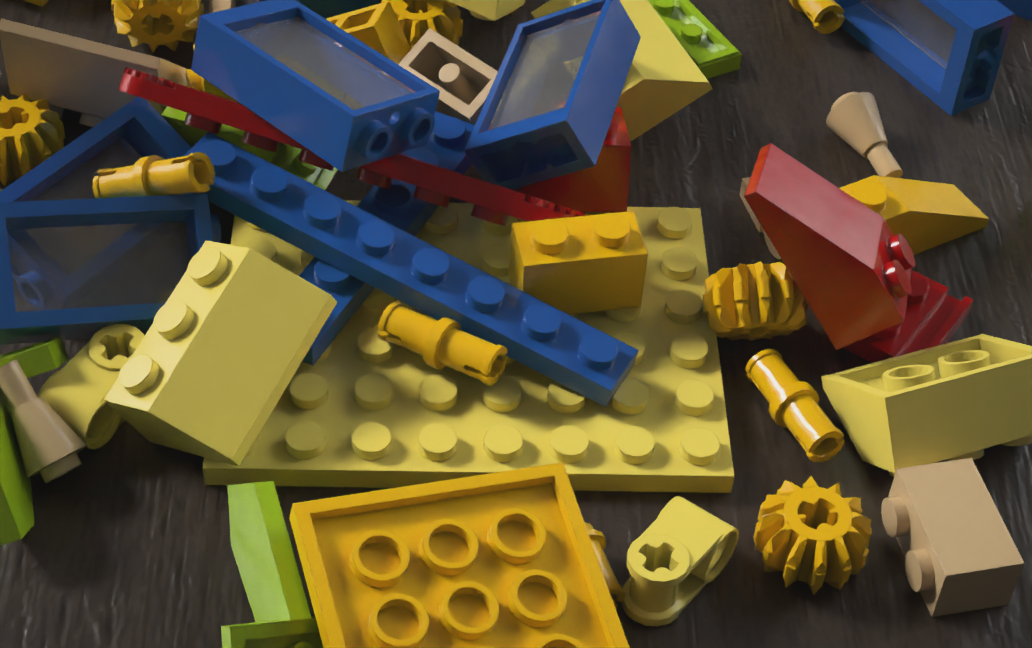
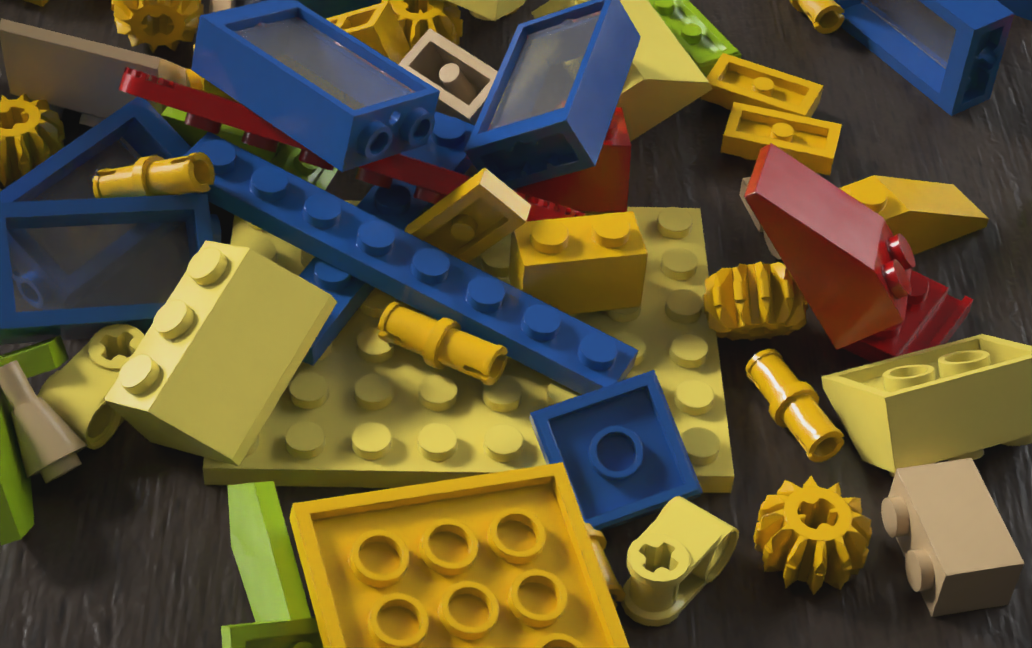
tan cone [826,92,903,178] -> none
none -> yellow plate [405,168,531,263]
none -> blue tile [529,370,703,532]
none -> yellow plate [701,53,824,118]
none -> yellow plate [721,102,842,176]

